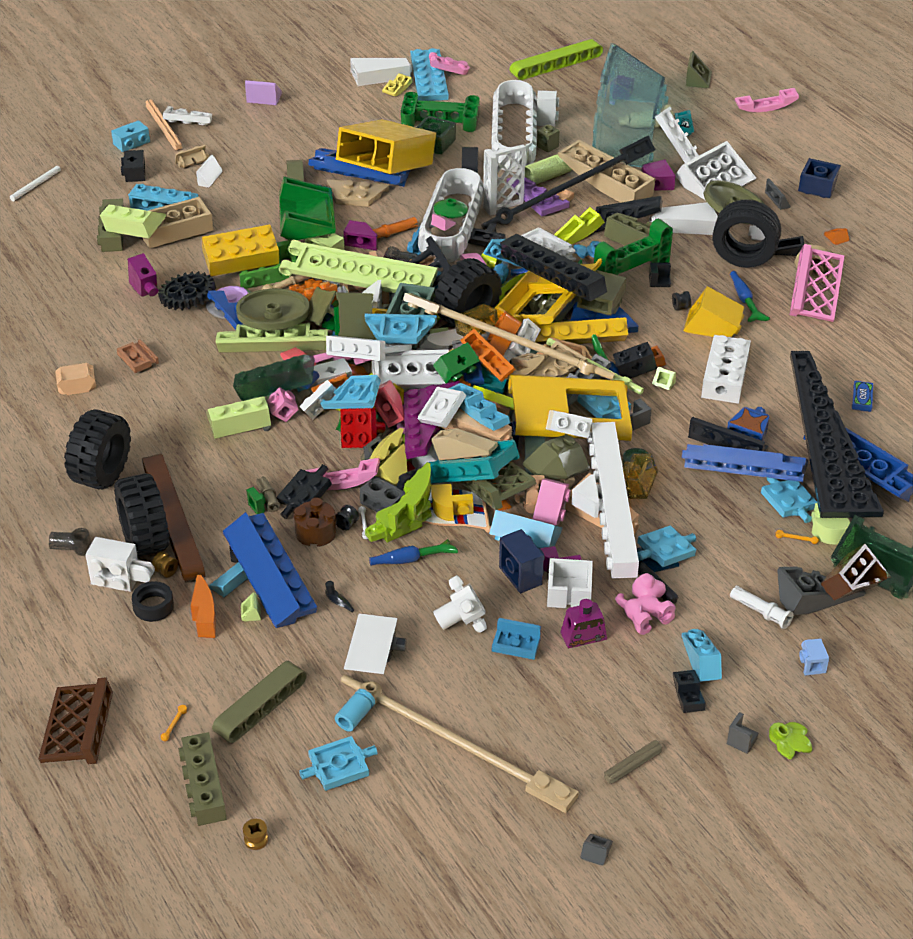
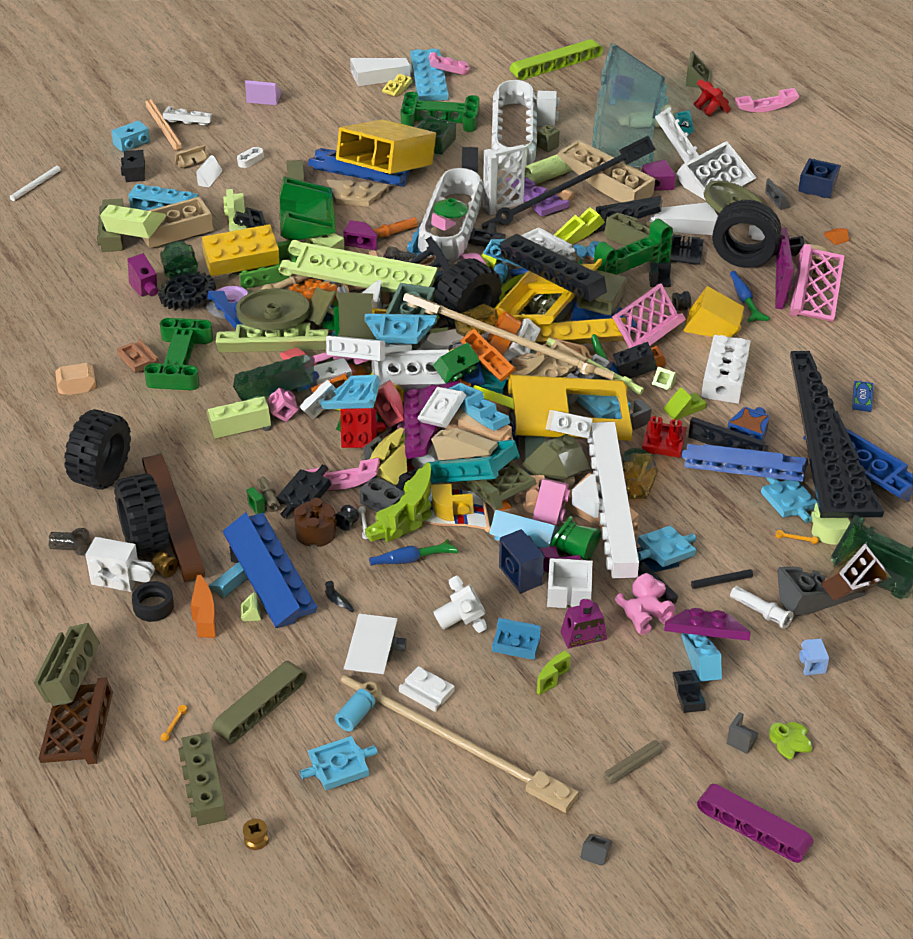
none -> olive brick [34,623,100,706]
none -> green beam [144,318,213,391]
none -> clear green brick [160,241,198,281]
none -> yellowish green bracket [223,189,246,232]
none -> black hinge [233,207,266,228]
none -> white beam [237,147,264,168]
none -> white plate [399,666,455,712]
none -> lime slope [537,650,571,695]
none -> green hat [551,516,601,561]
none -> bright pink fence [612,283,686,348]
none -> red plate [641,416,687,458]
none -> lime slope [664,387,706,420]
none -> magenta wing [664,608,751,641]
none -> black hinge [670,234,704,265]
none -> black bar [691,569,753,589]
none -> red plate [693,79,731,117]
none -> magenta beam [697,784,814,863]
none -> magenta wing [775,227,794,310]

